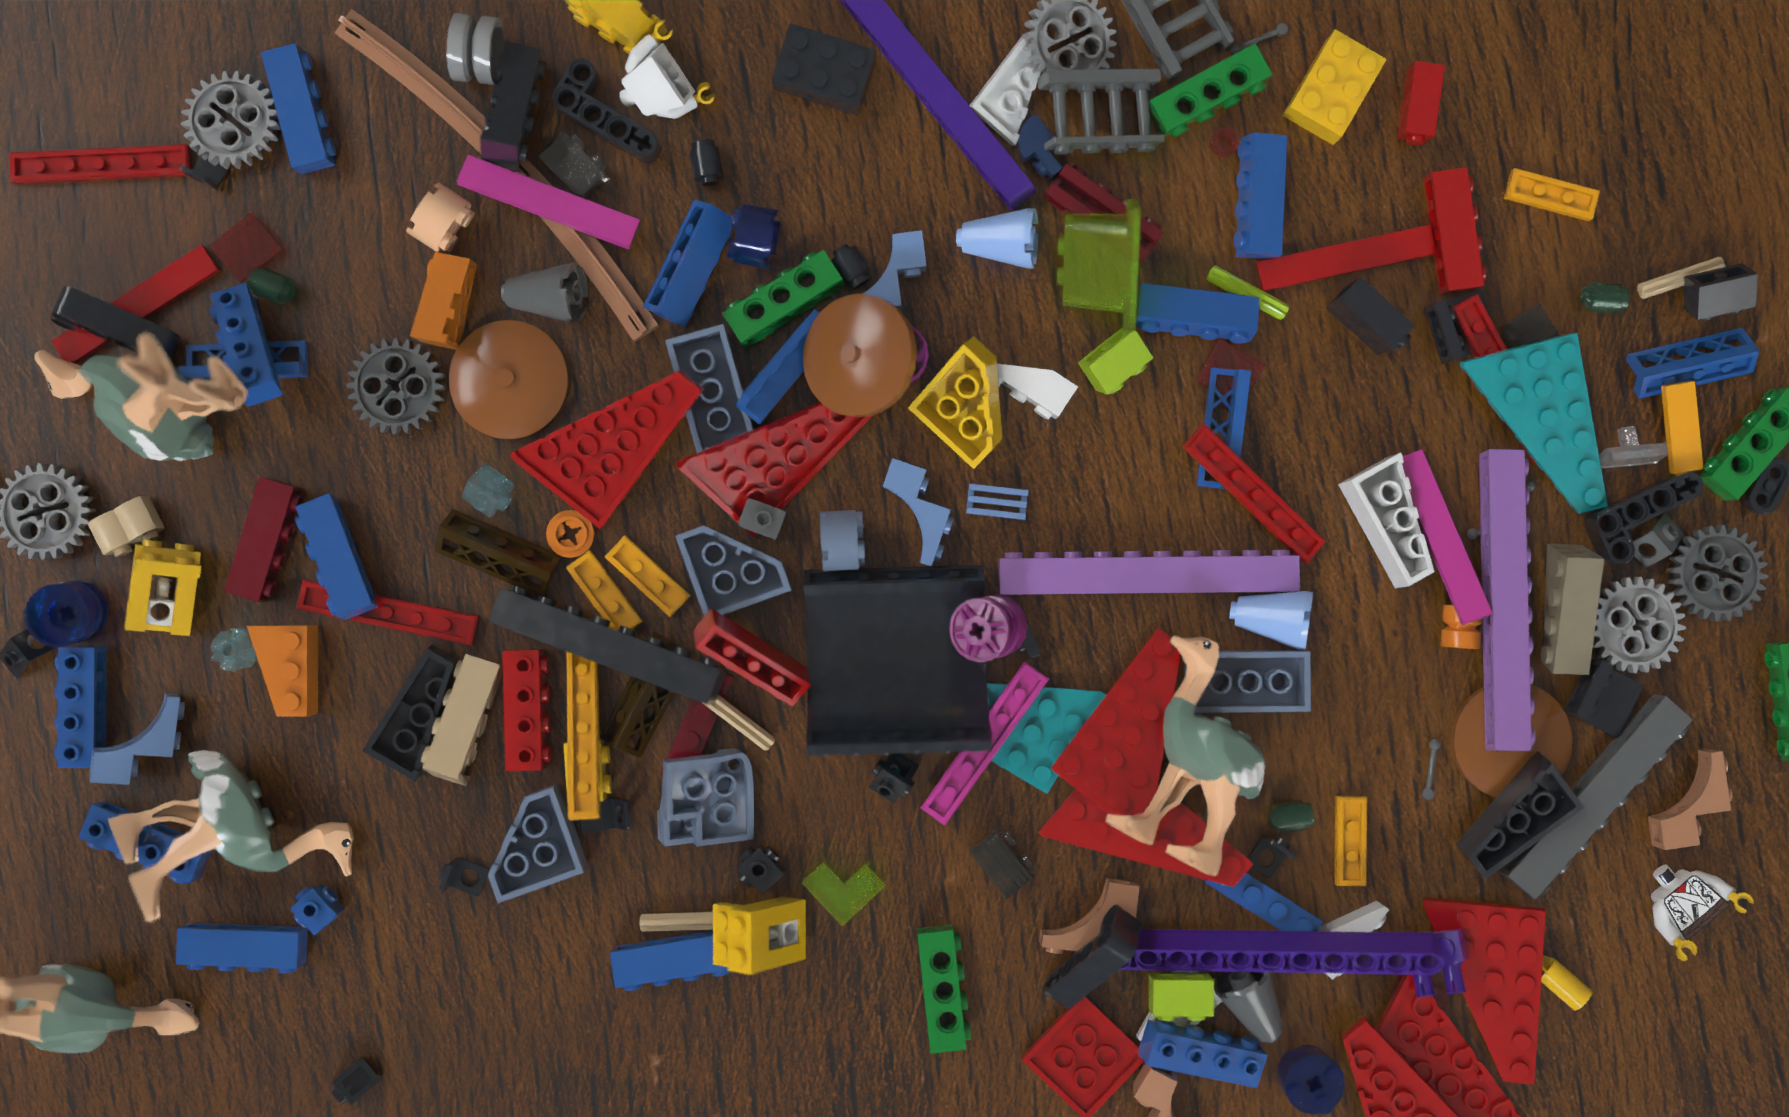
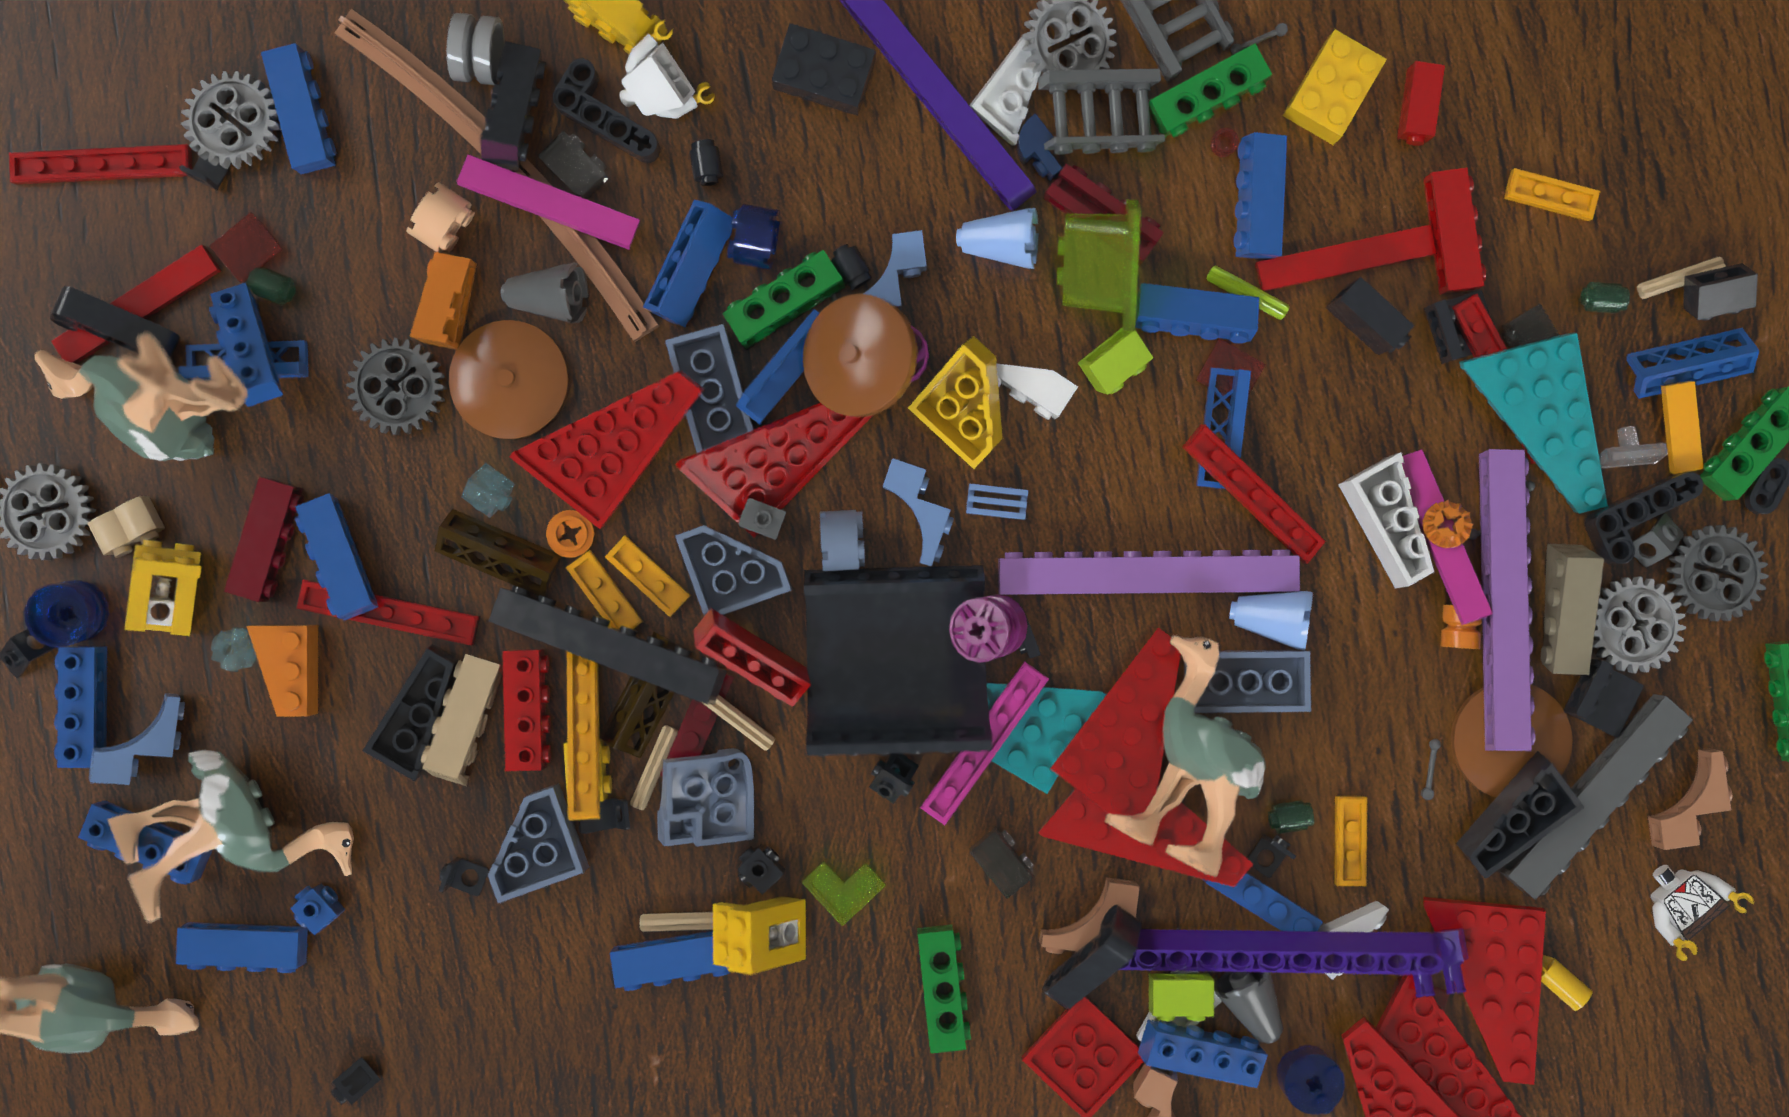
none -> tan axle [630,725,678,810]
none -> orange gear [1423,500,1473,548]

